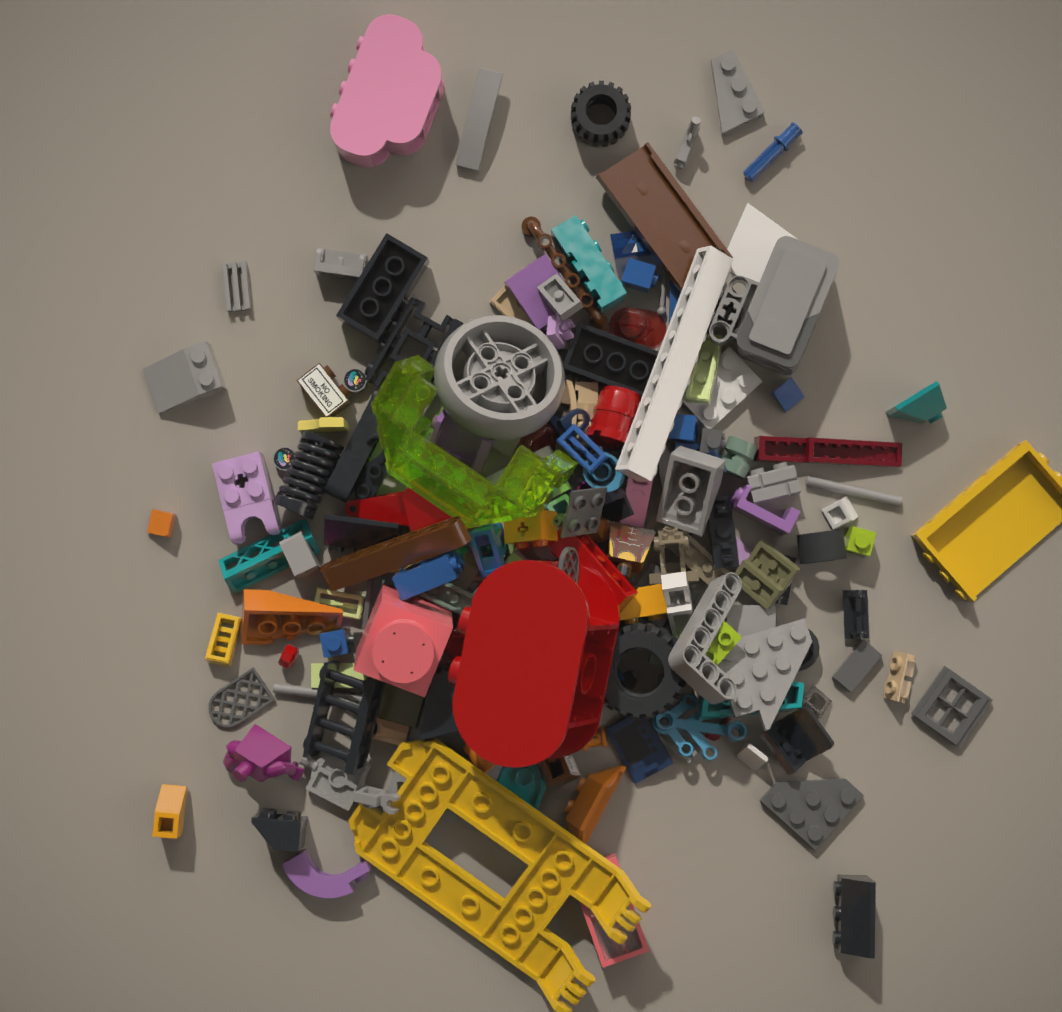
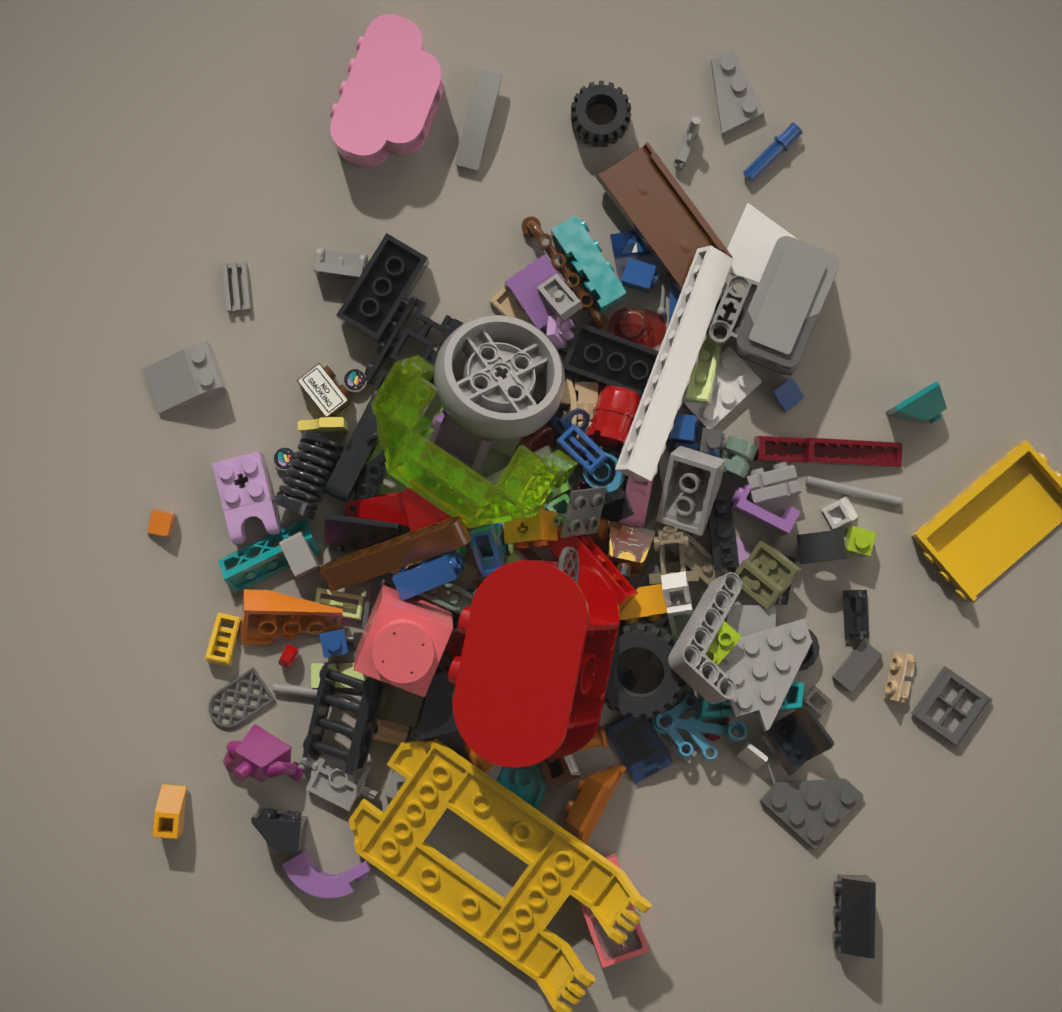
light grey plate [354,786,400,814] -> none

